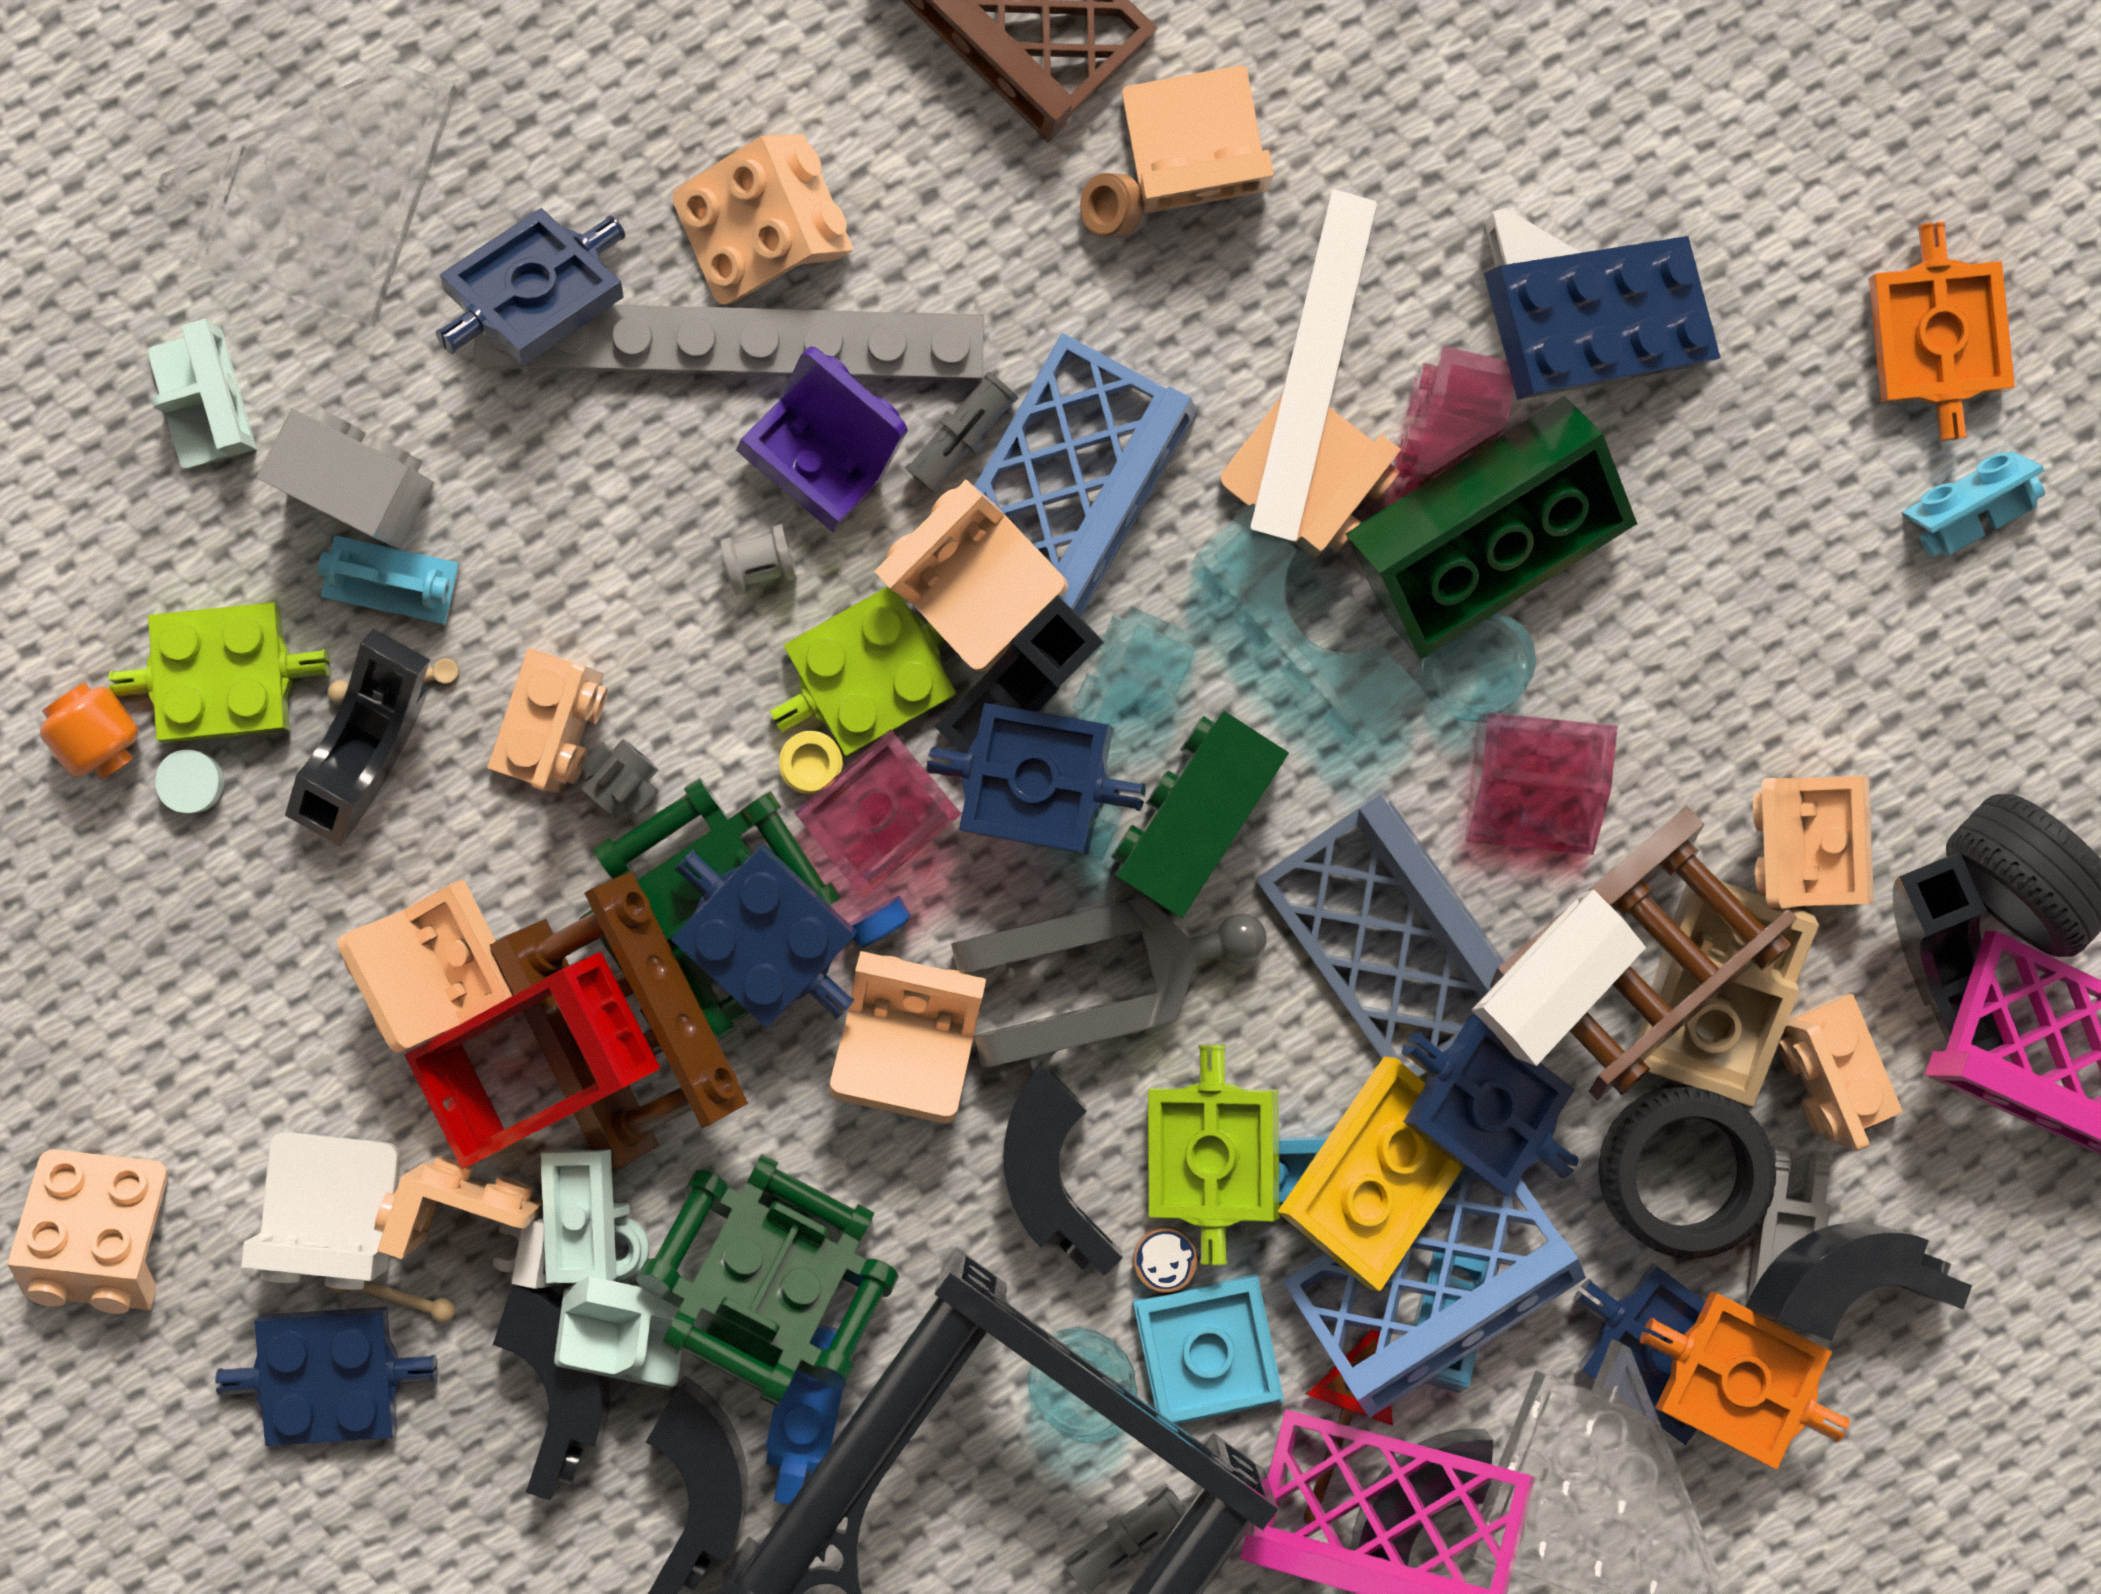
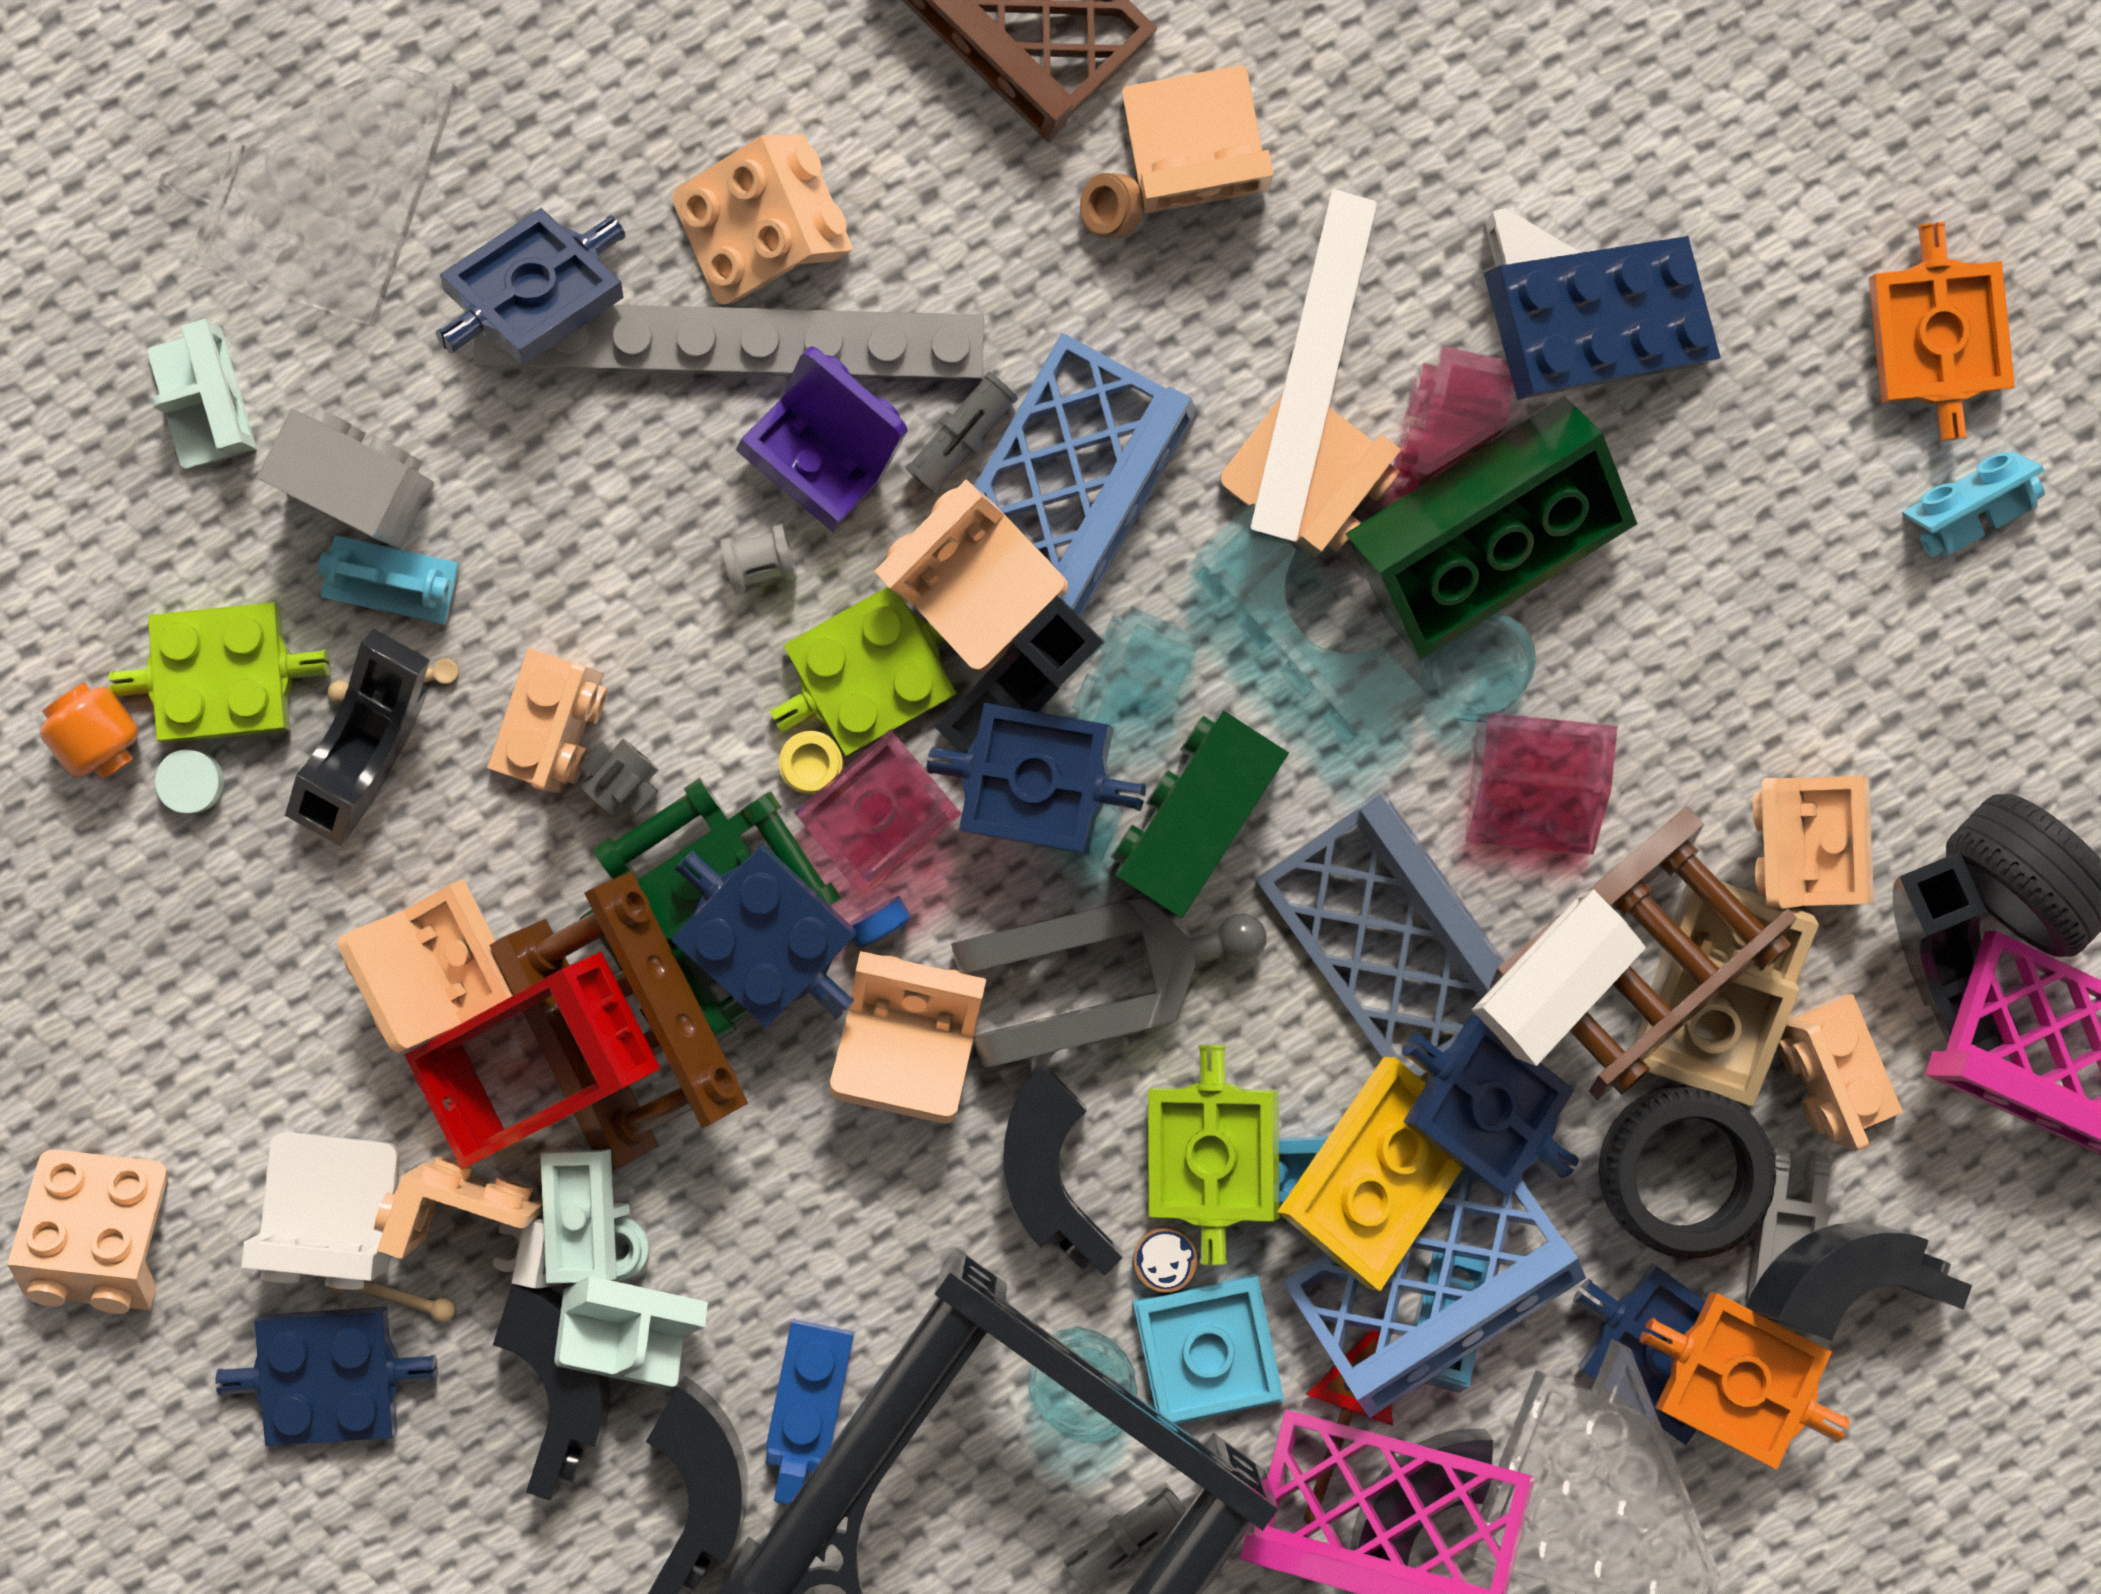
dark green brick [637,1154,899,1407] -> none

